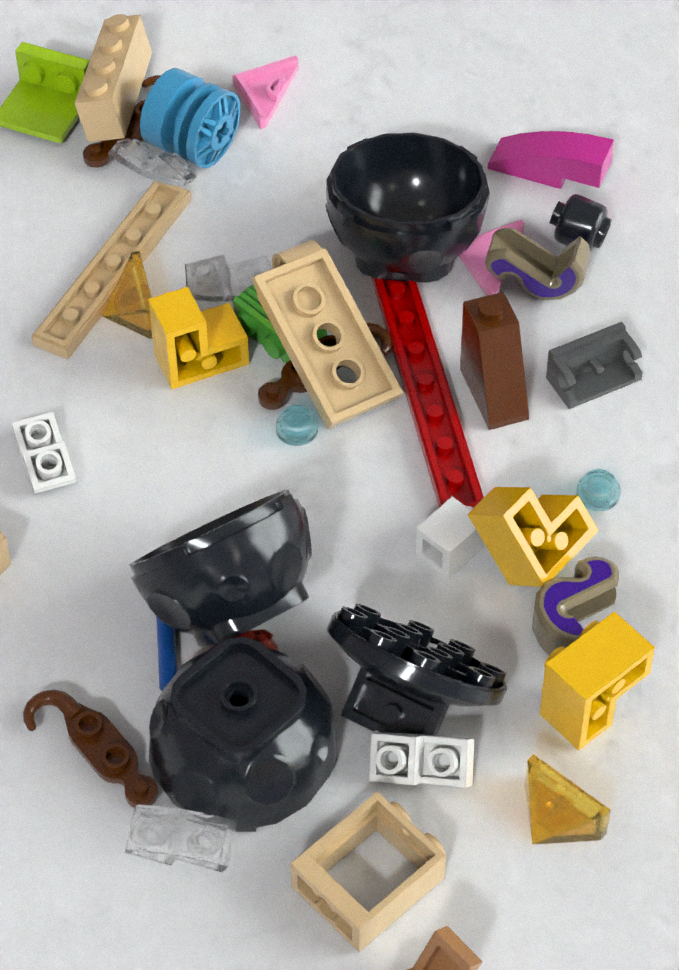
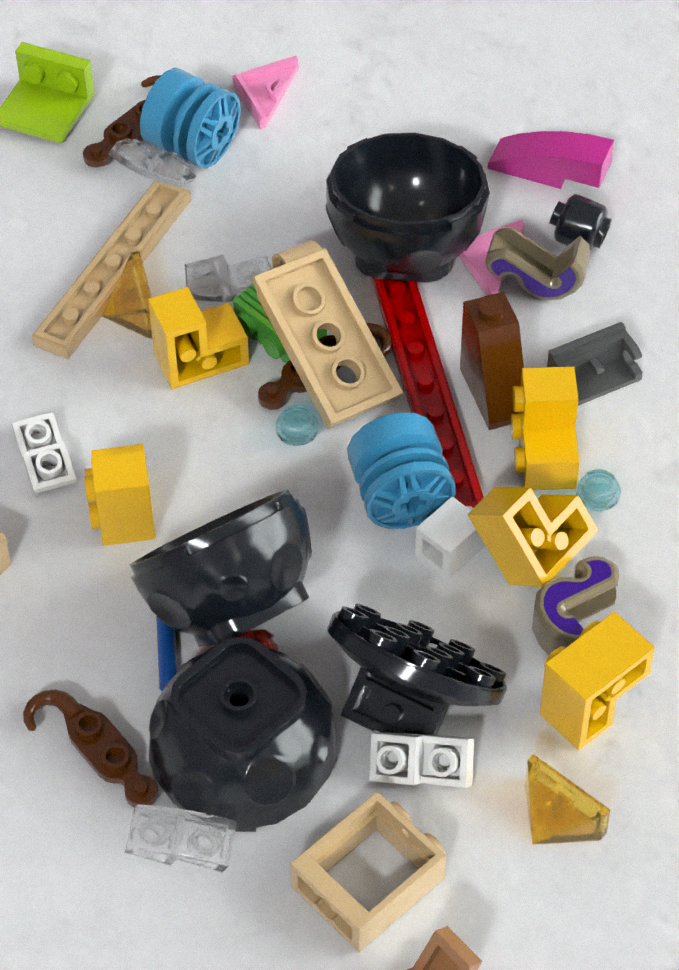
tan brick [74,14,152,142] -> none
none -> yellow brick [84,444,156,546]
none -> dark azure wheel [347,413,456,529]
none -> yellow brick [510,367,580,490]

